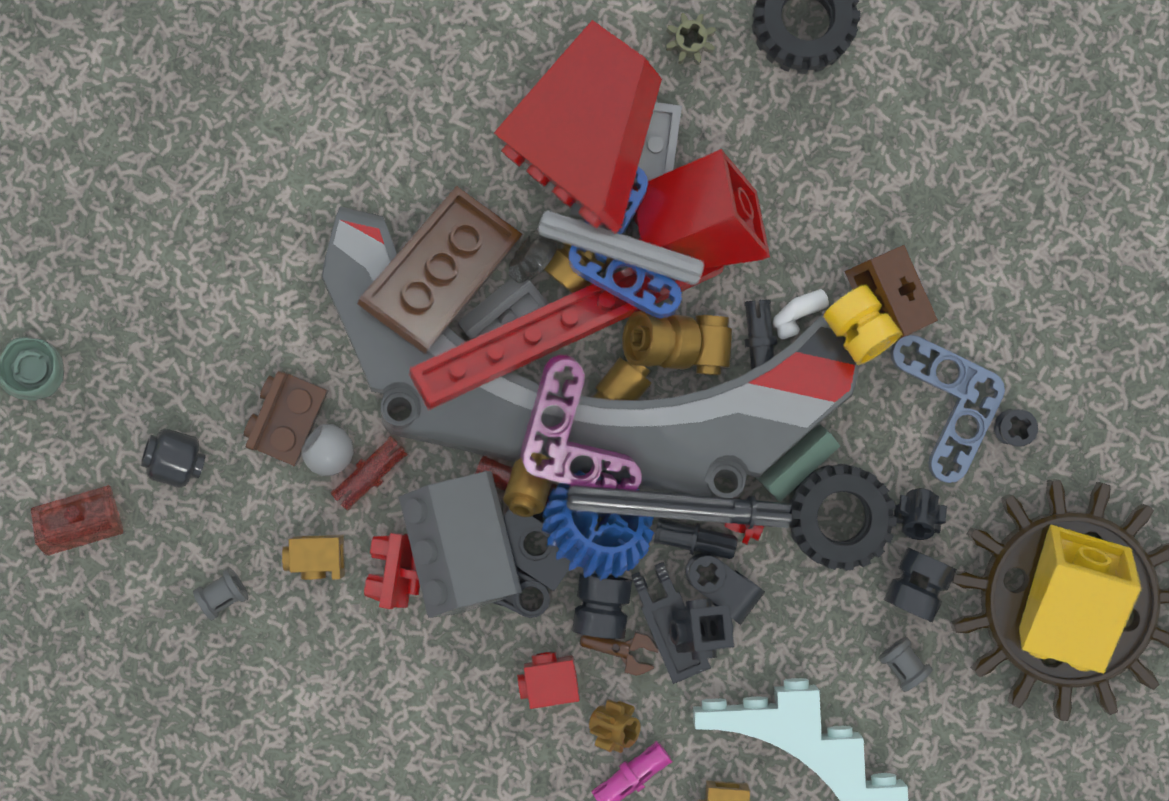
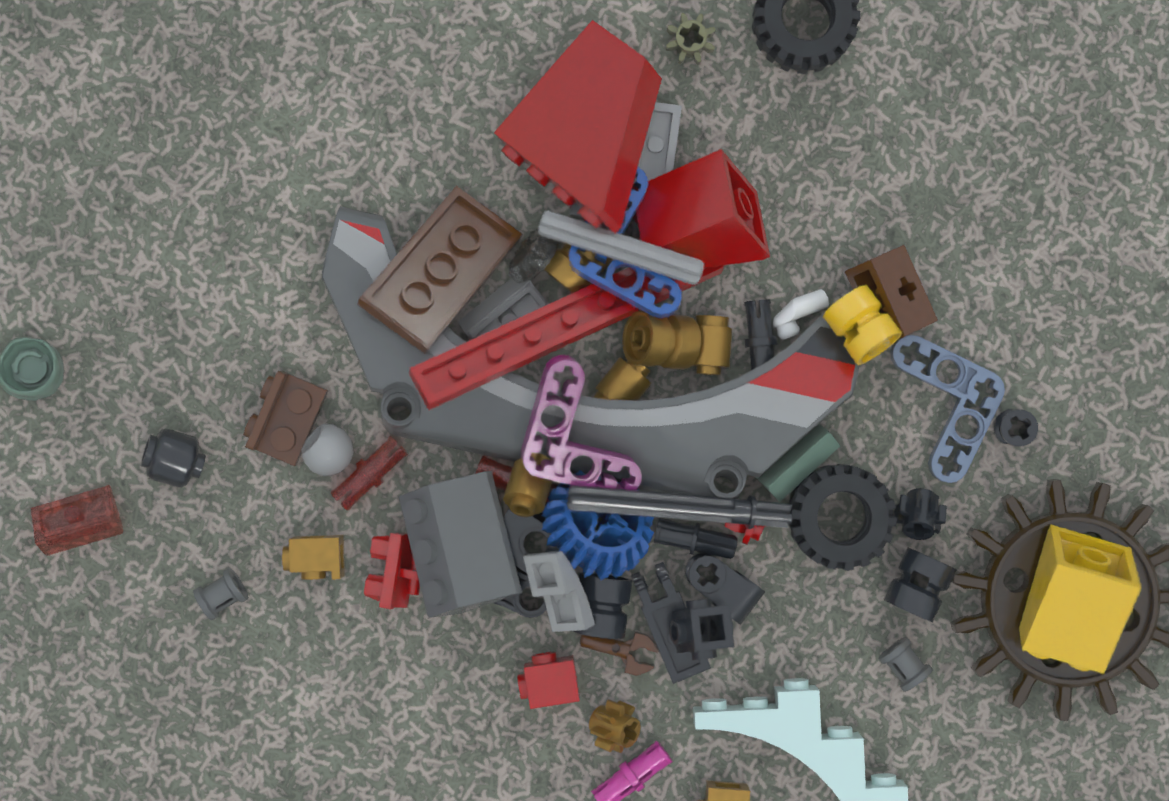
none -> light grey slope [523,551,595,632]

